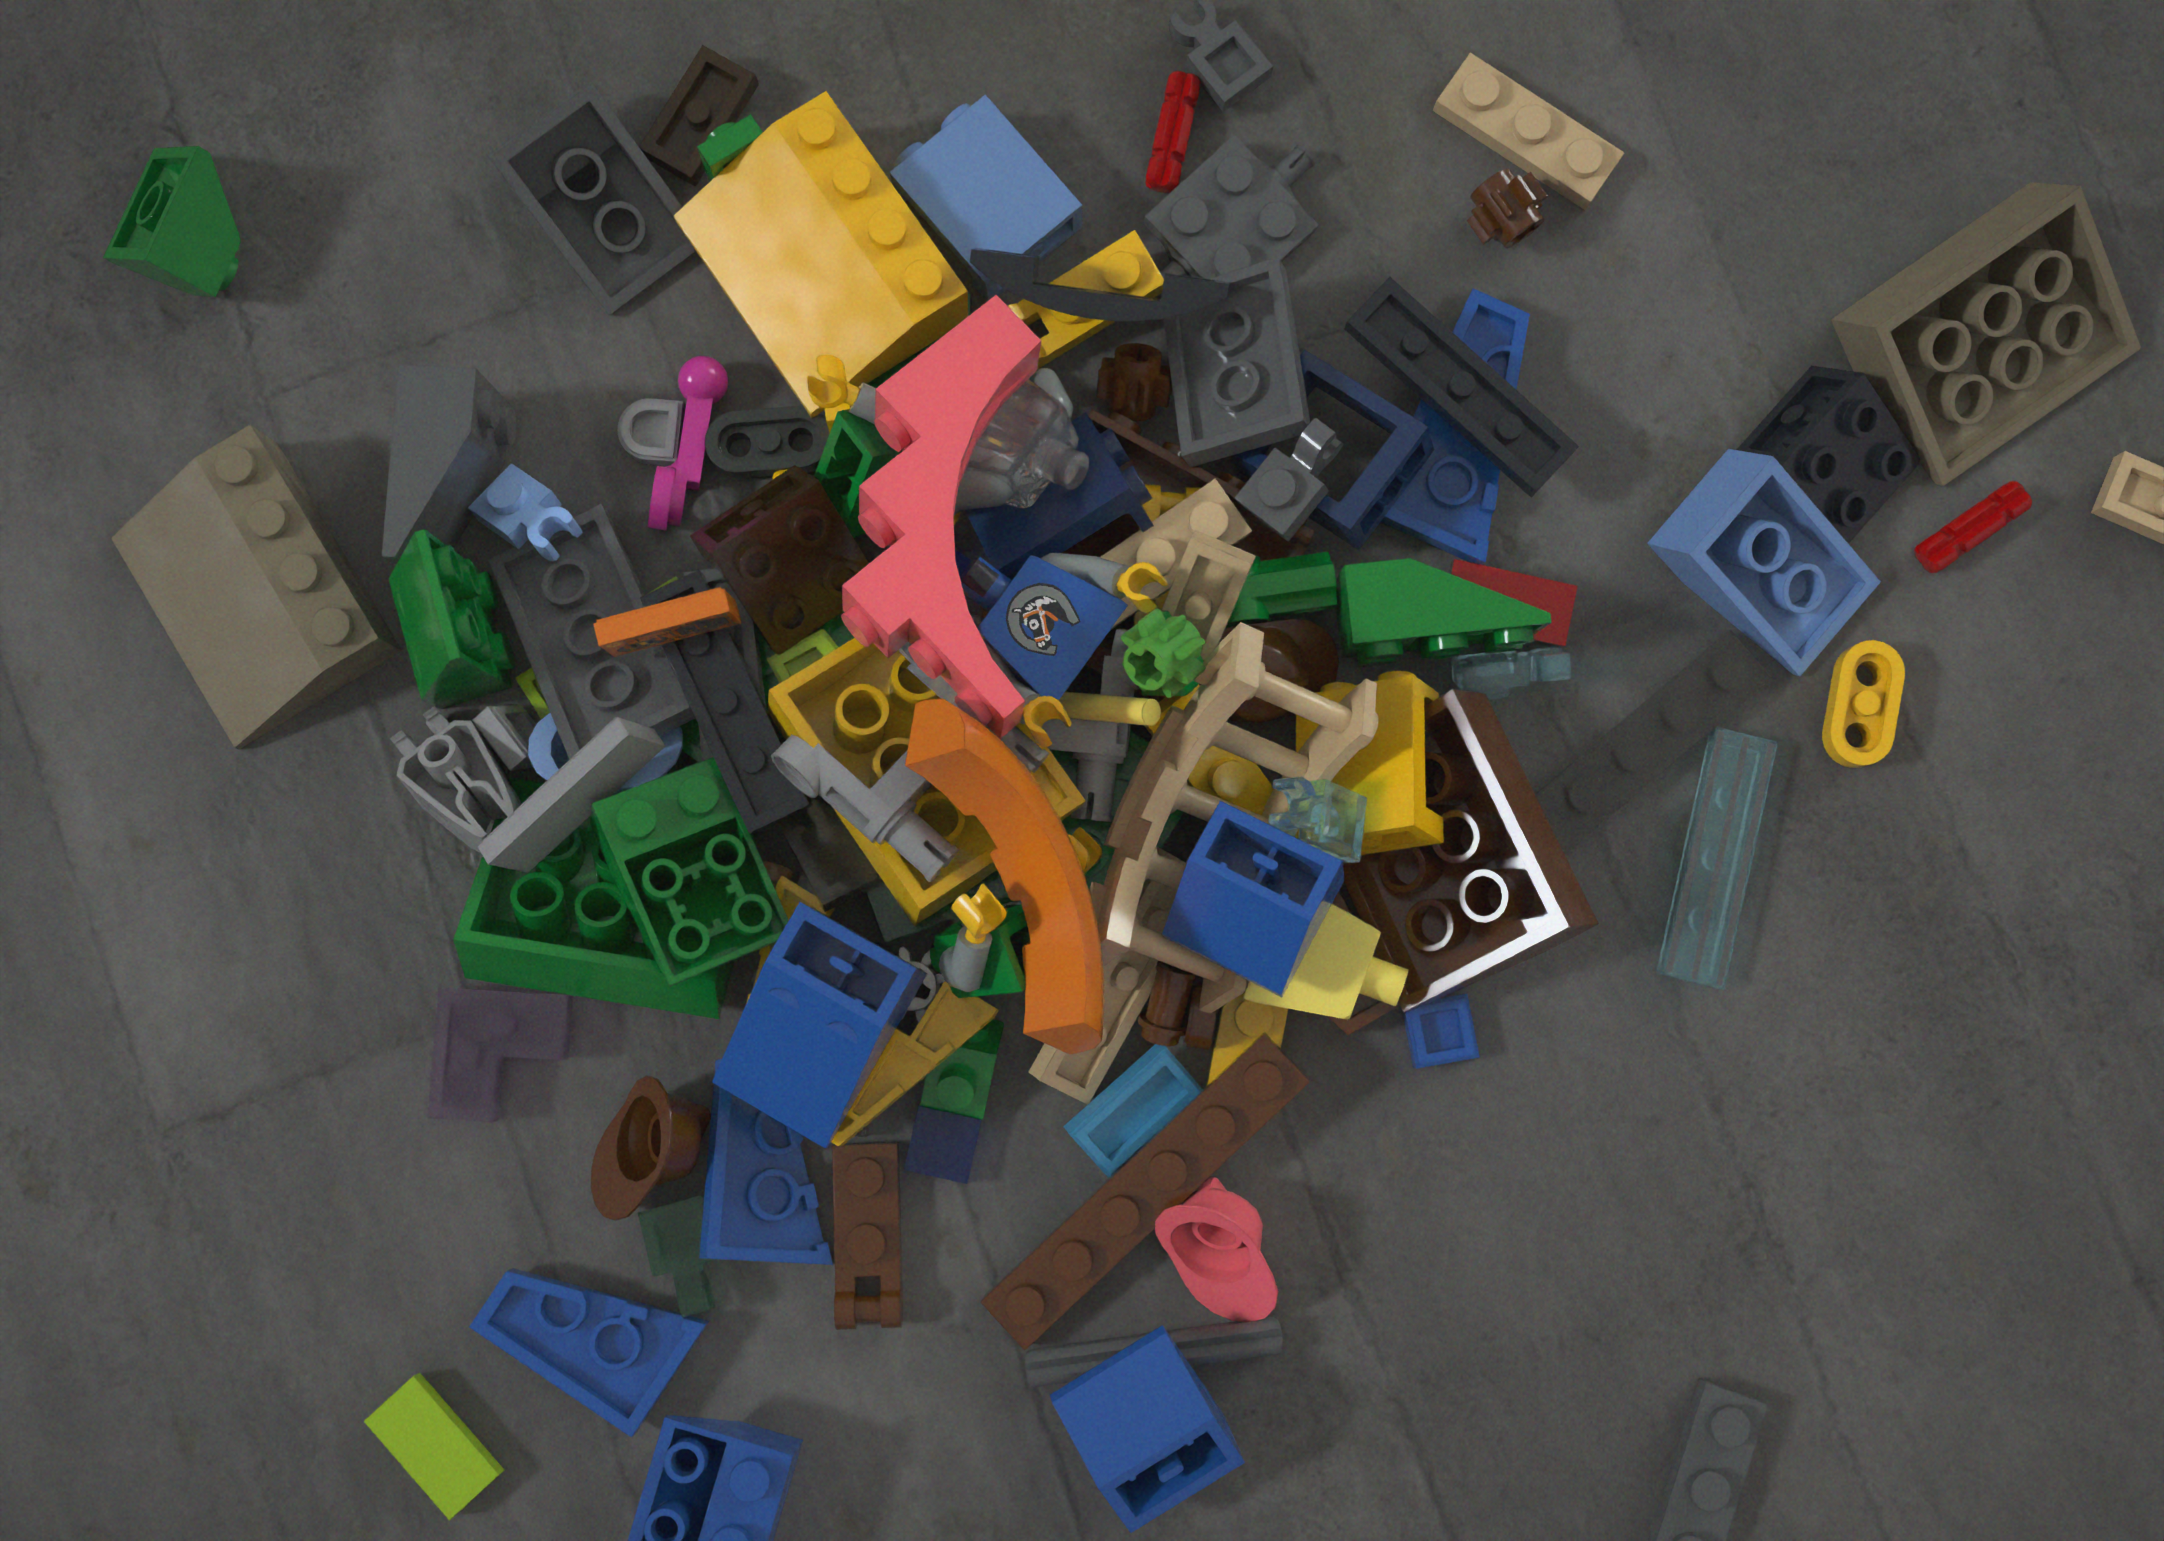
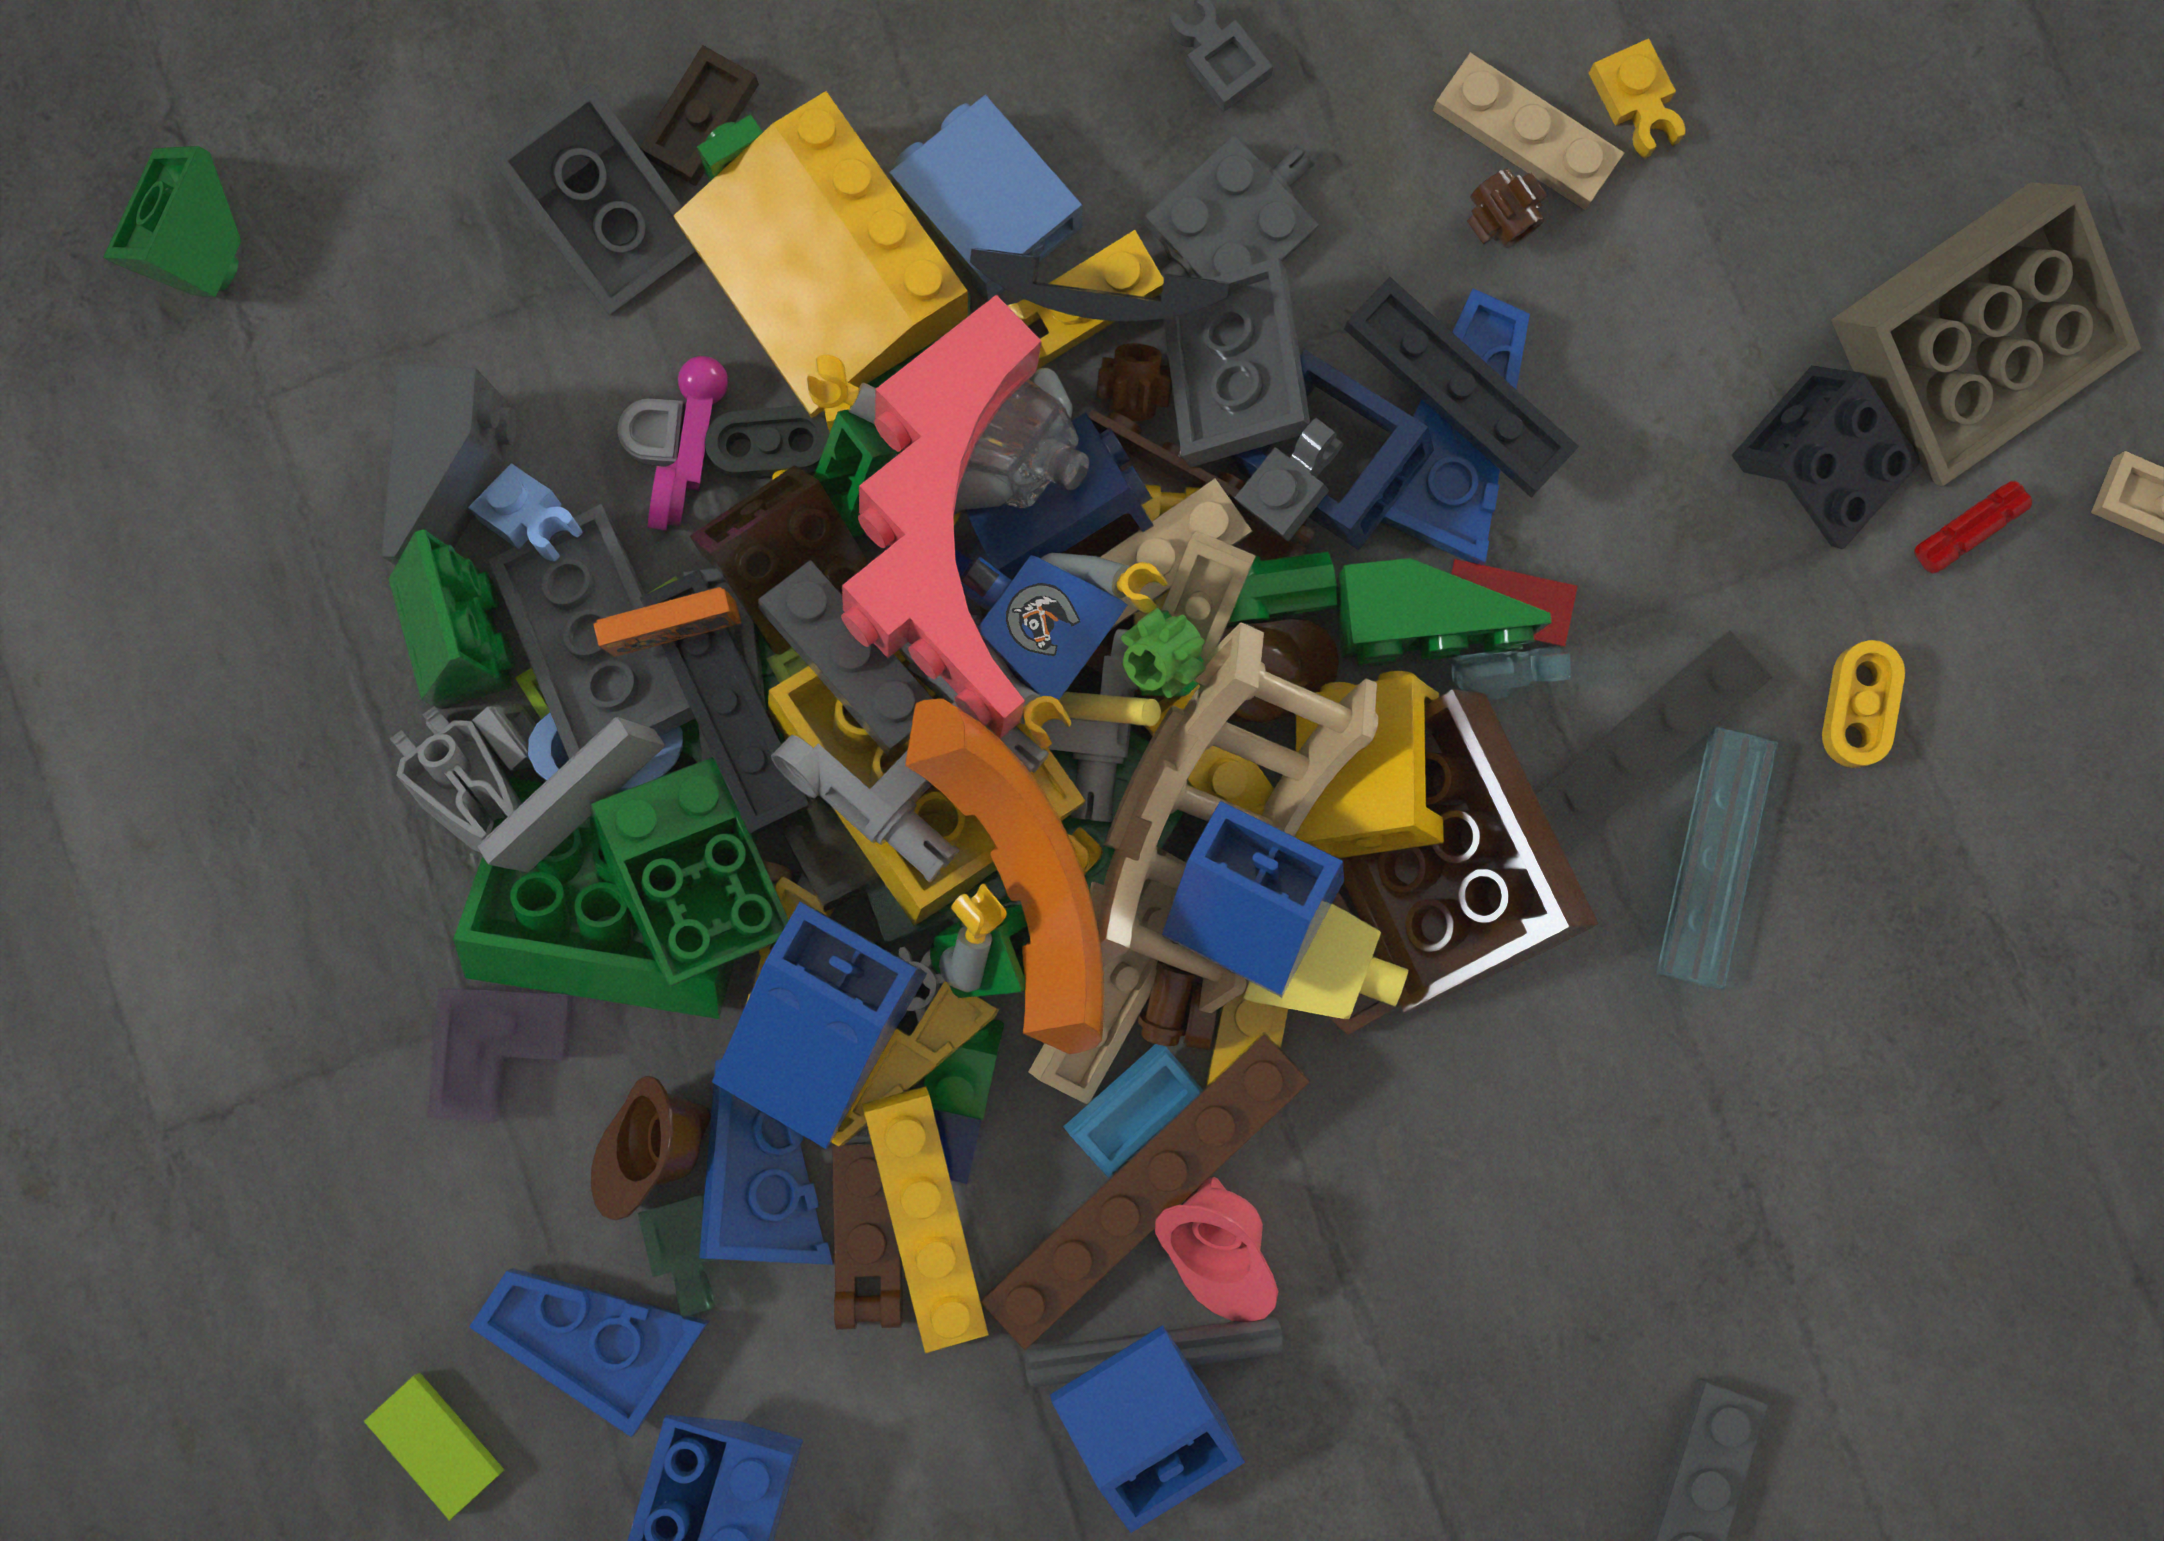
dark tan slope [111,424,402,750] -> none
red axle [1145,71,1201,194] -> none
clear light blue plate [1268,777,1367,863] -> none
blue tile [1402,994,1480,1069] -> none
medium blue slope [1647,449,1881,677] -> none
none -> dark grey plate [758,560,933,757]
none -> yellow plate [862,1086,988,1353]
none -> yellow plate [1588,38,1685,159]

